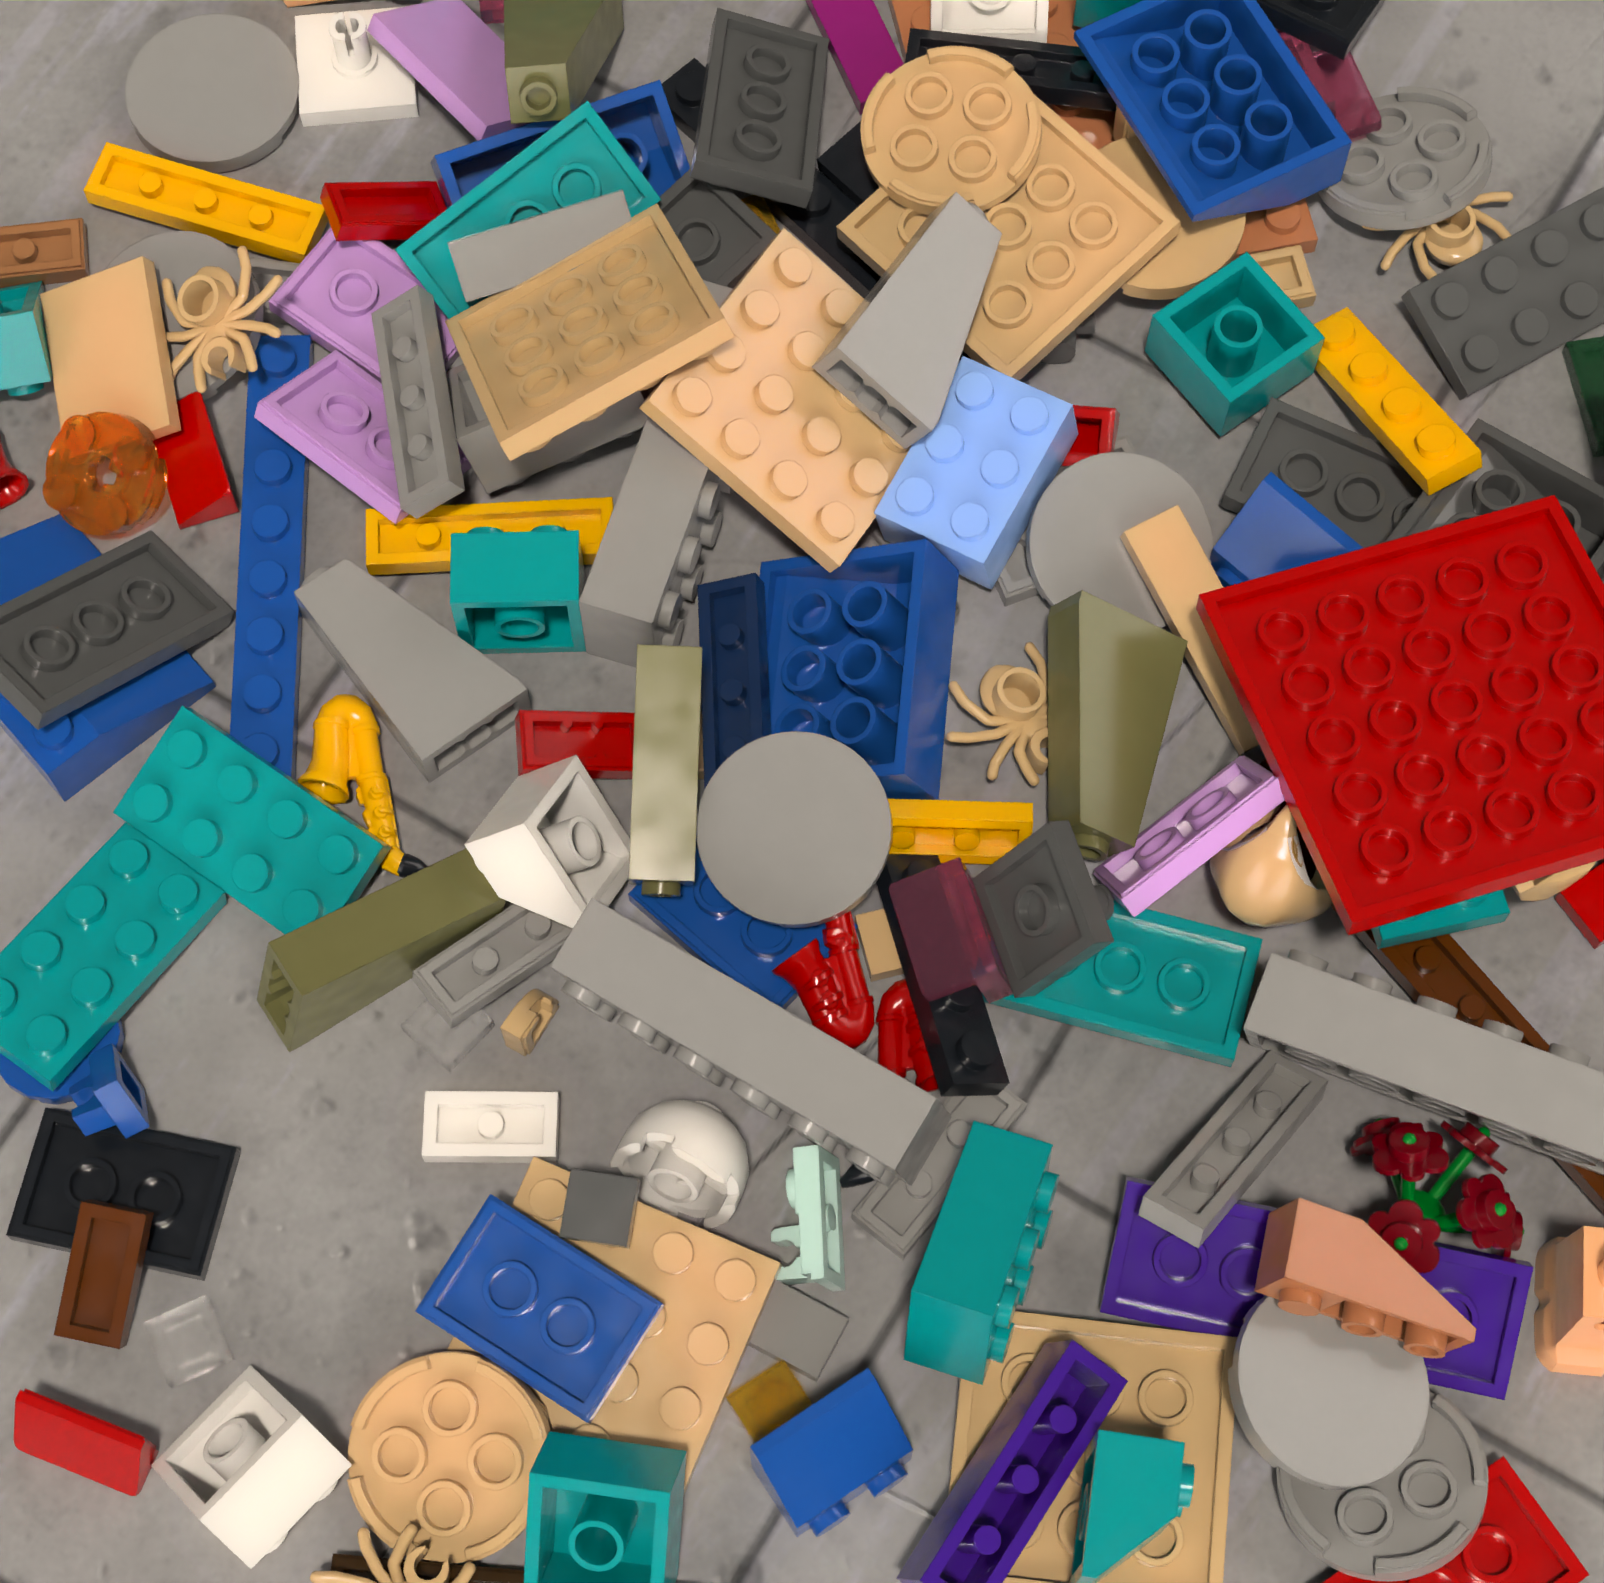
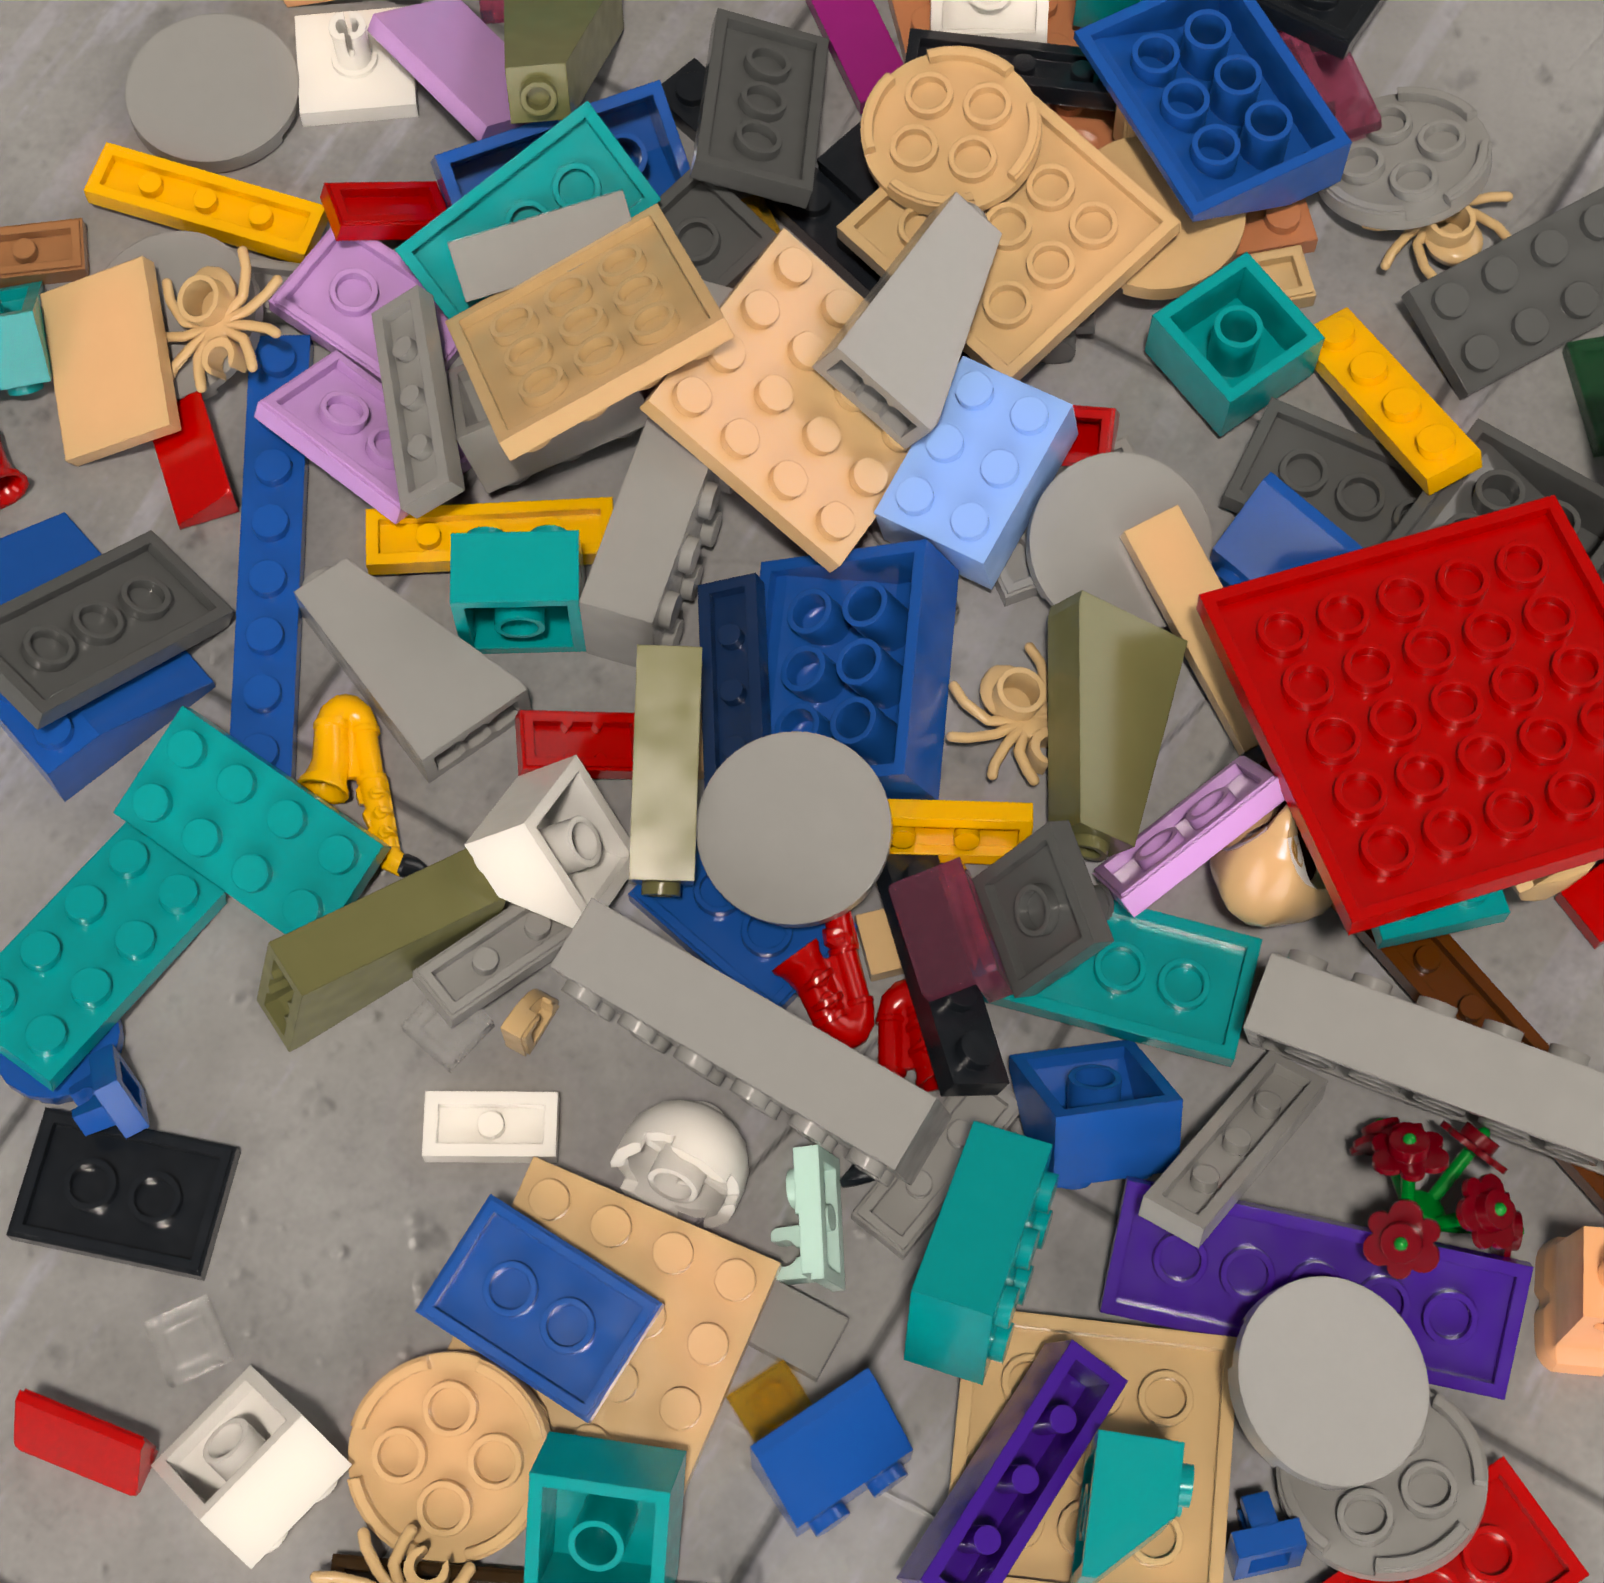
clear orange plate [42,411,168,536] -> none
reddish brown tile [54,1199,154,1349] -> none
dark grey tile [559,1168,640,1249] -> none
nougat slope [1254,1198,1476,1358] -> none
none -> blue slope [1009,1040,1183,1190]
none -> blue tile [1226,1491,1307,1581]

